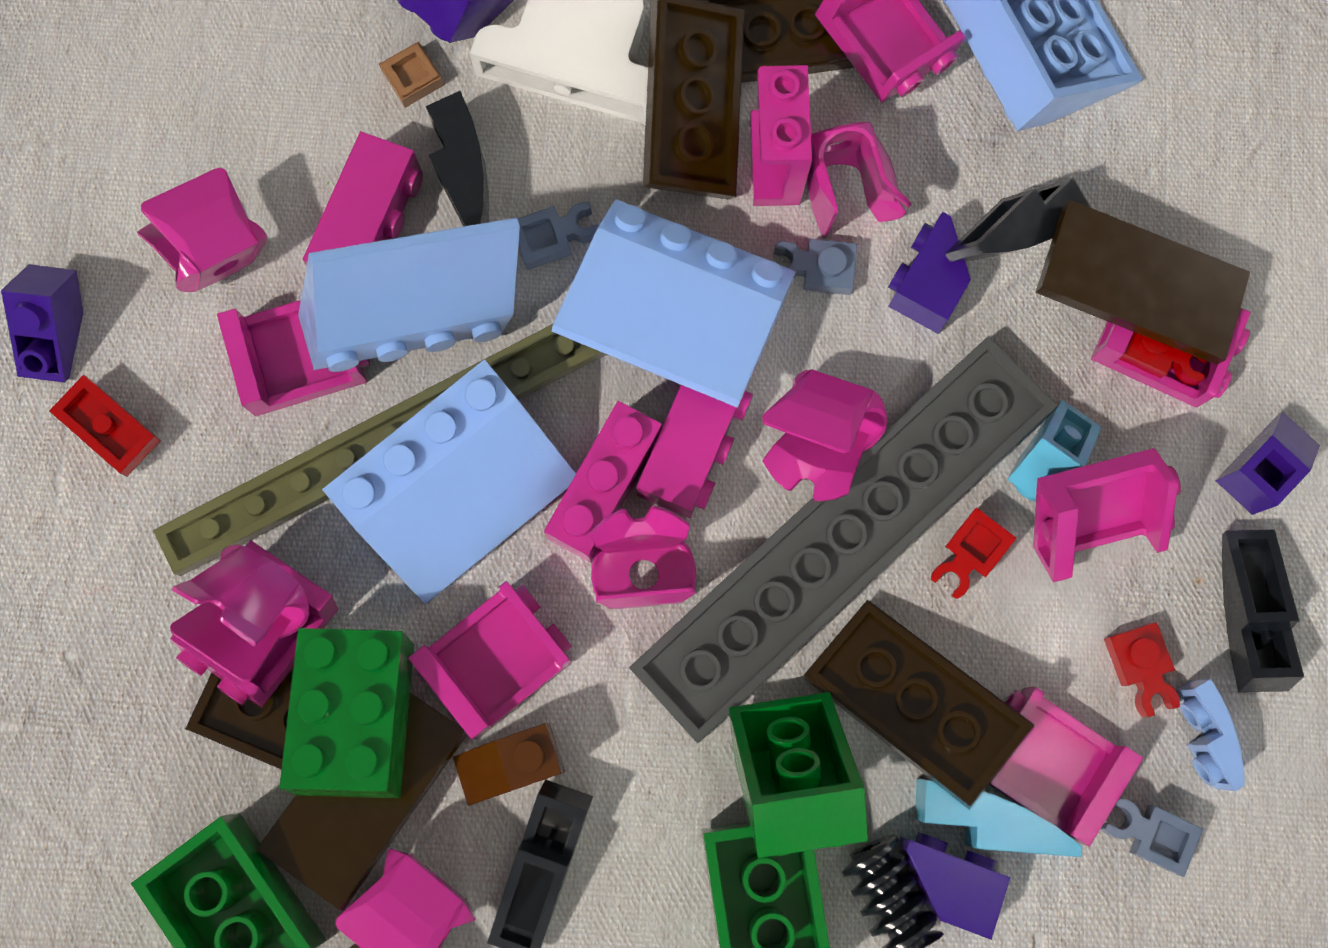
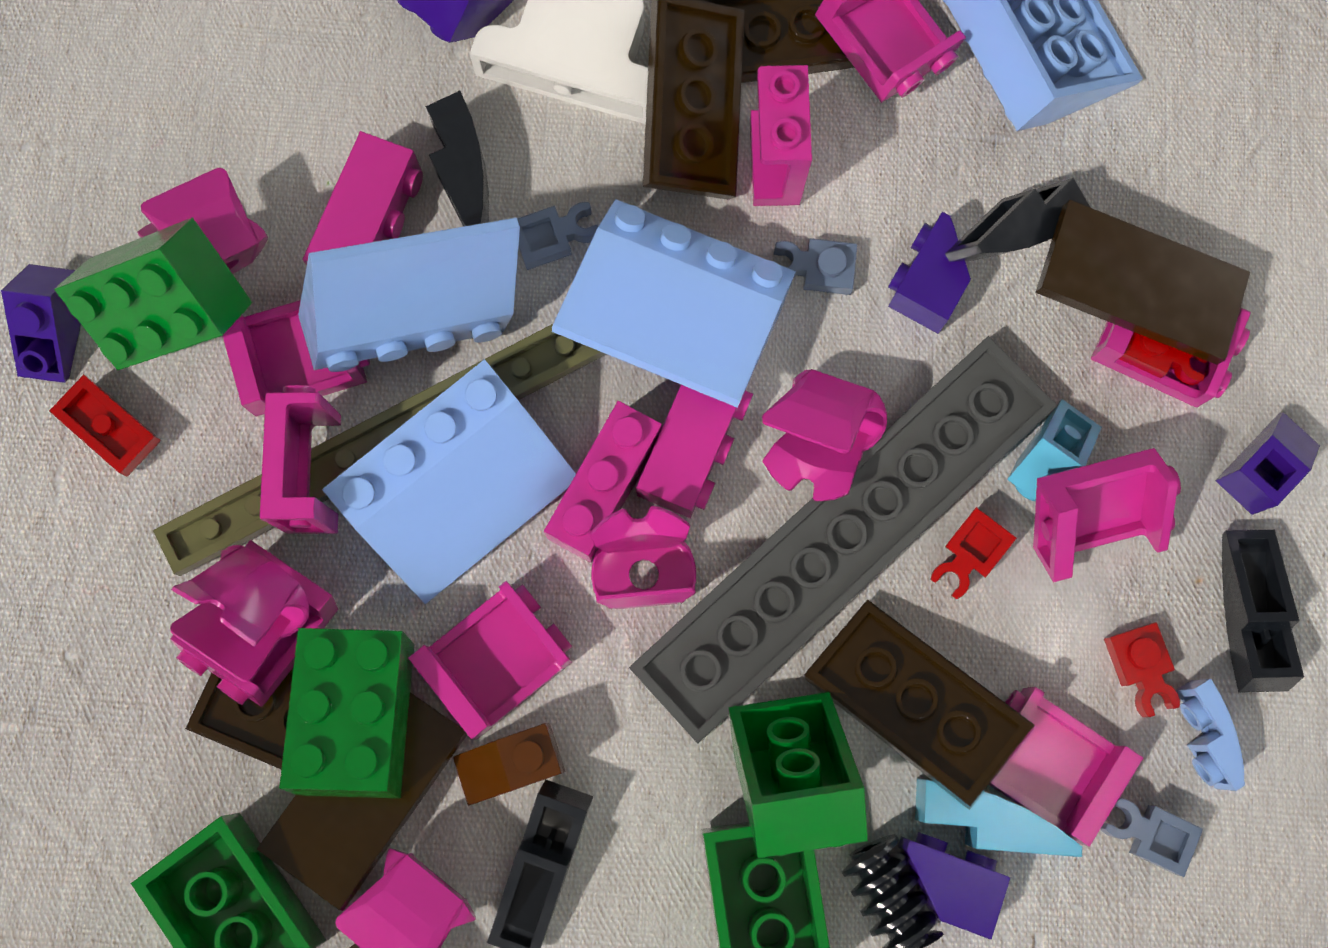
medium nougat tile [379,41,445,108] -> none
dark pink piece [807,122,912,237] -> none
none -> green brick [54,217,253,371]
none -> dark pink panel [260,385,341,534]

